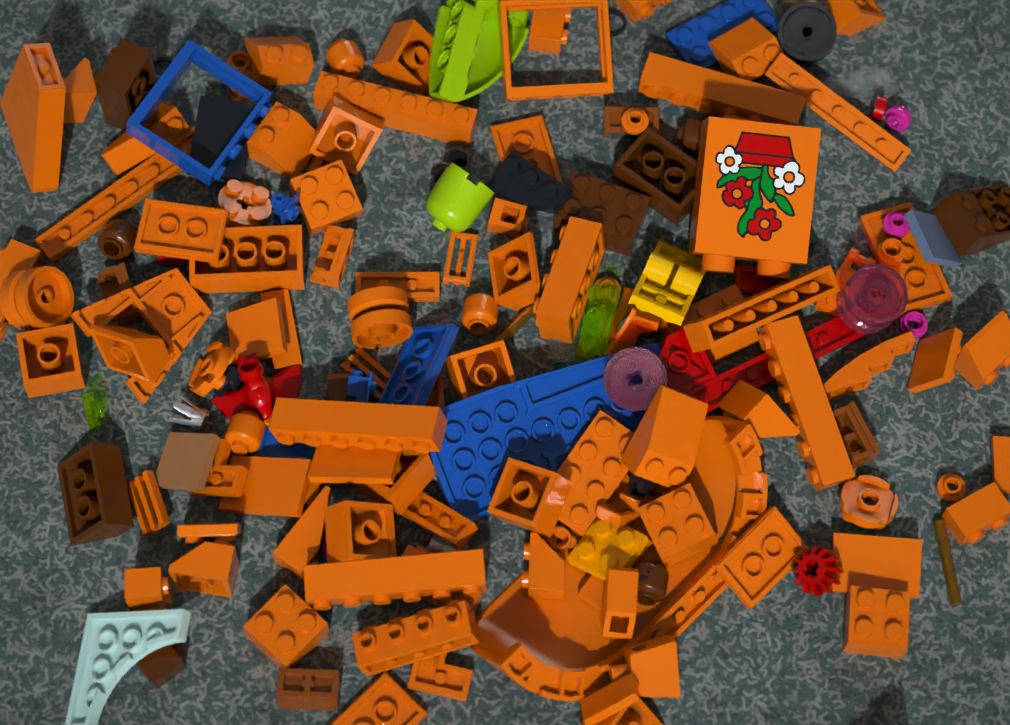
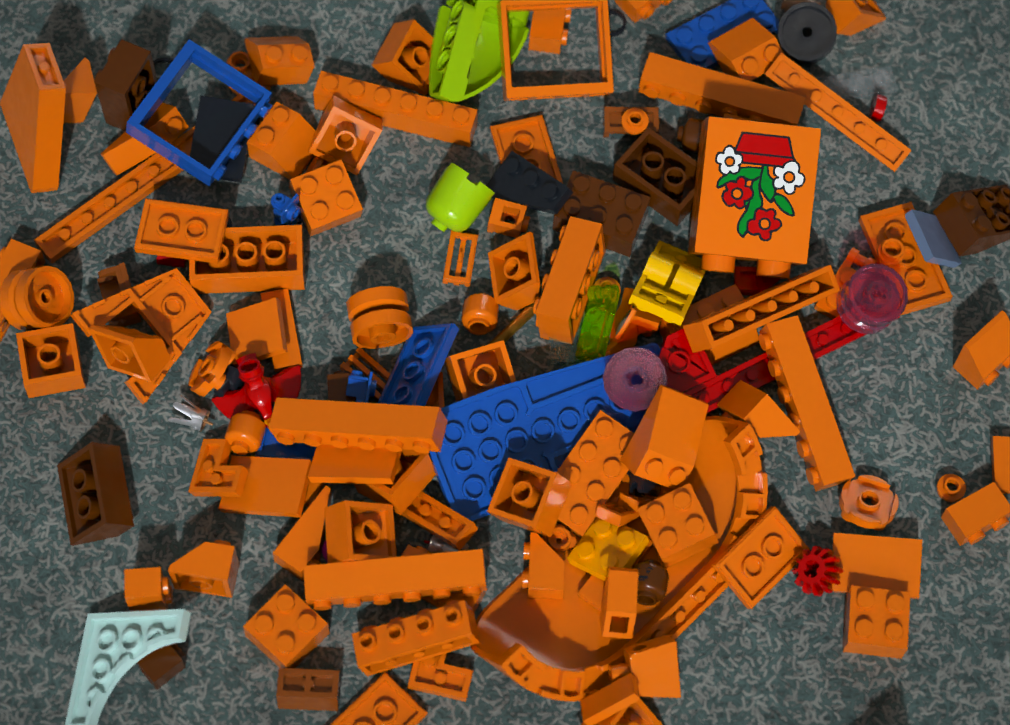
clear neon green plate [81,391,105,430] -> none
reddish brown head [98,219,138,260] -> none
orange tile [127,470,170,536] -> none
medium nougat tile [155,432,220,491] -> none
orange tile [177,522,242,543] -> none
orange plate [215,179,272,227] -> none
orange hinge [310,225,355,289] -> none
orange head [326,39,365,79] -> none
orange plate [355,272,440,302] -> none
black piece [430,149,467,183] -> none
orange slope [823,331,916,401] -> none
dark orange hinge [832,401,880,469] -> none
dark pink plate [883,211,910,238] -> none
dark pink plate [885,105,911,131] -> none
dark pink plate [899,311,928,339] -> none
orange tile [907,327,963,393] -> none
pearl gold bar [933,519,962,606] -> none

